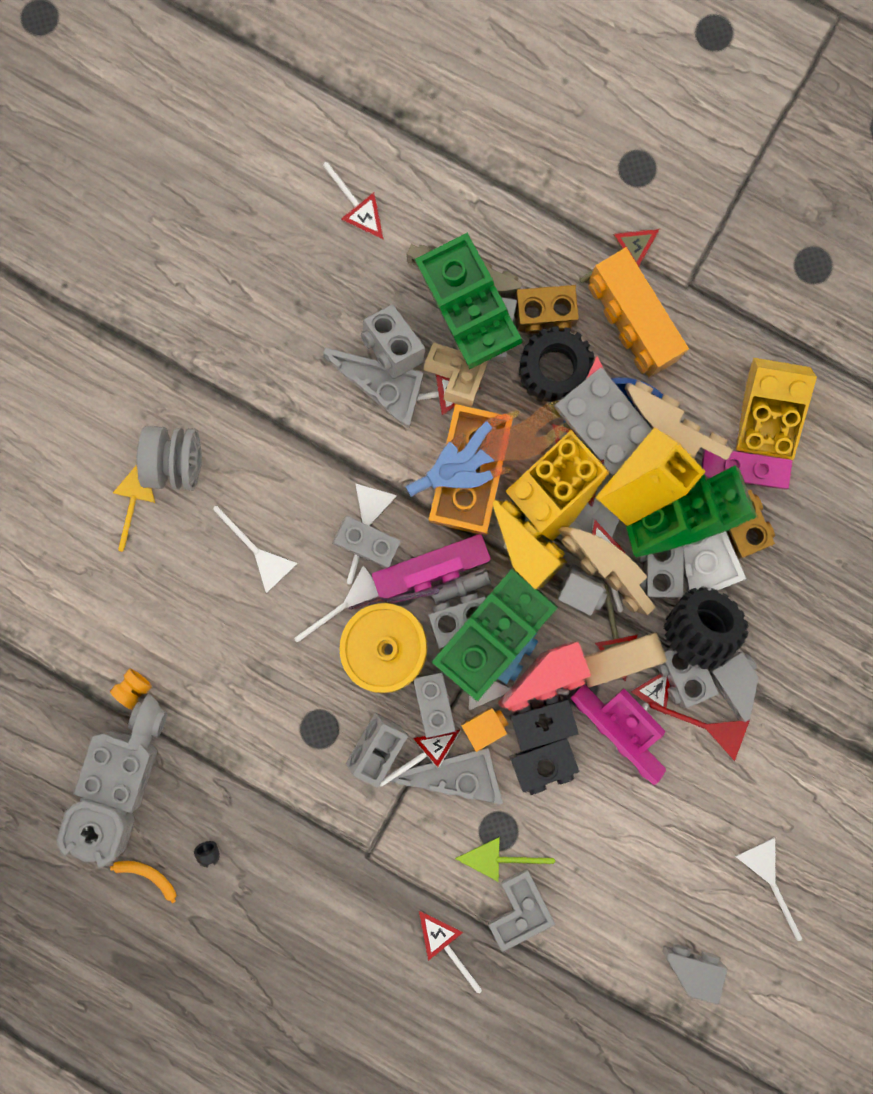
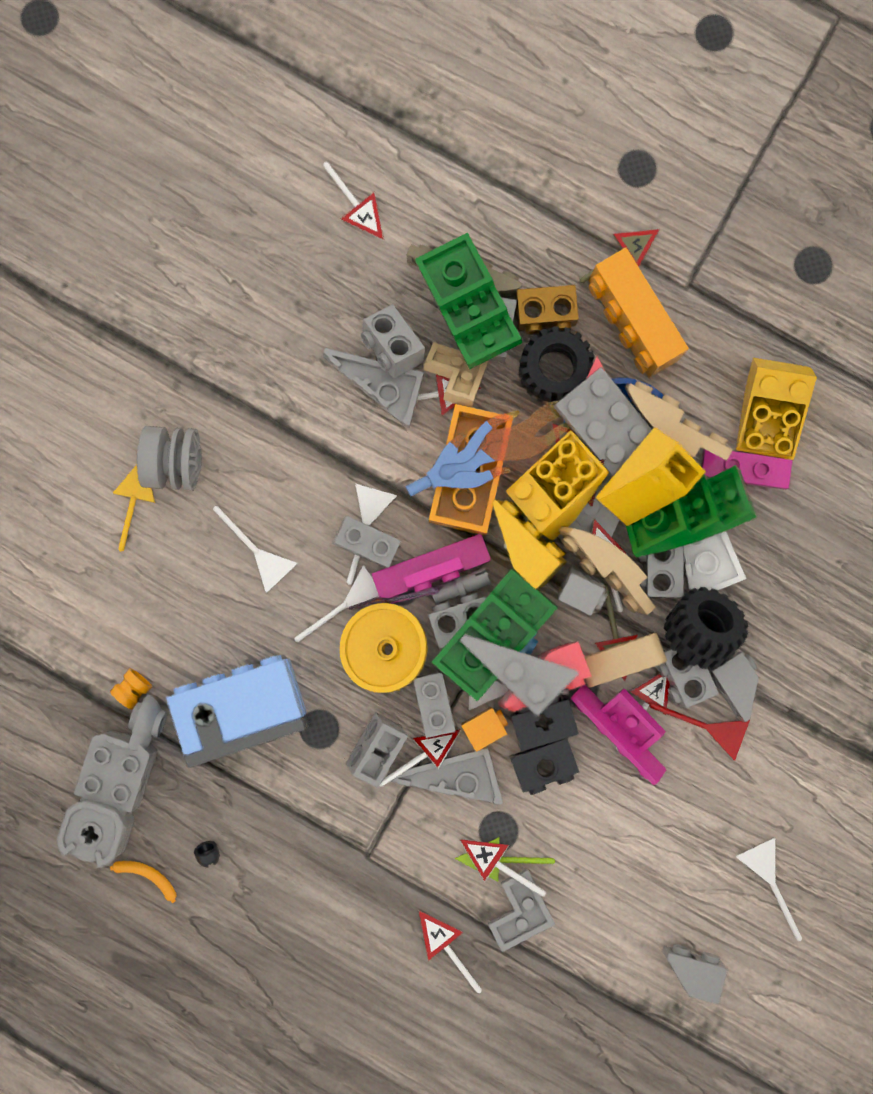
pearl gold brick [727,490,775,559] -> none
none -> light blue piece [166,655,311,768]
none -> light grey wing [460,635,579,717]
none -> piece [460,839,546,896]

